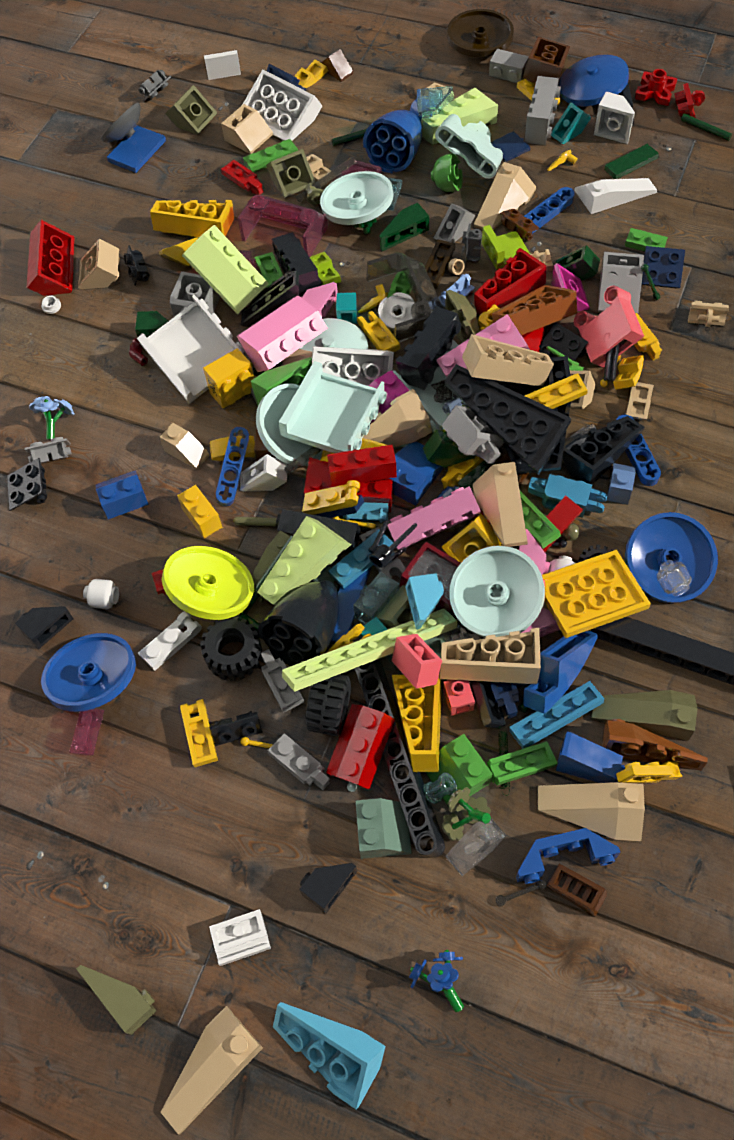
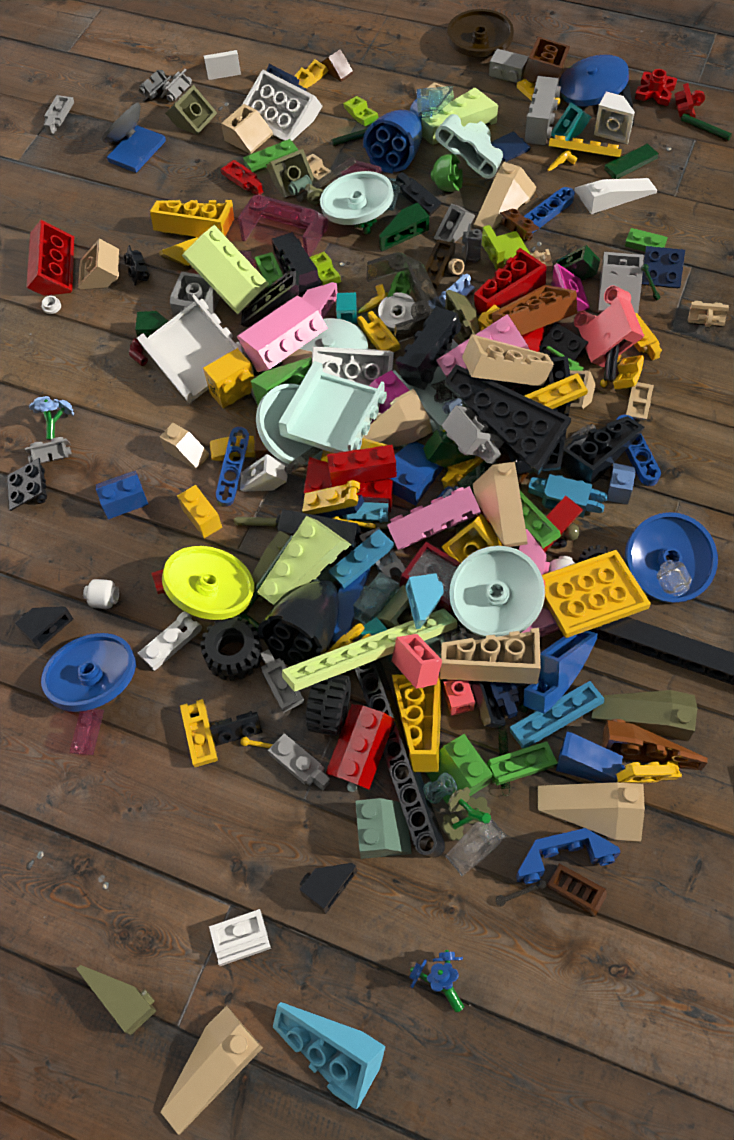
black plant [368,520,417,568] -> none
none -> light grey hinge [44,95,74,134]
none -> light grey hinge [161,69,192,102]
none -> sand green pin [288,175,312,195]
none -> lime slope [343,96,378,126]
none -> black hinge [395,172,442,216]
none -> yellow plate [549,135,622,157]

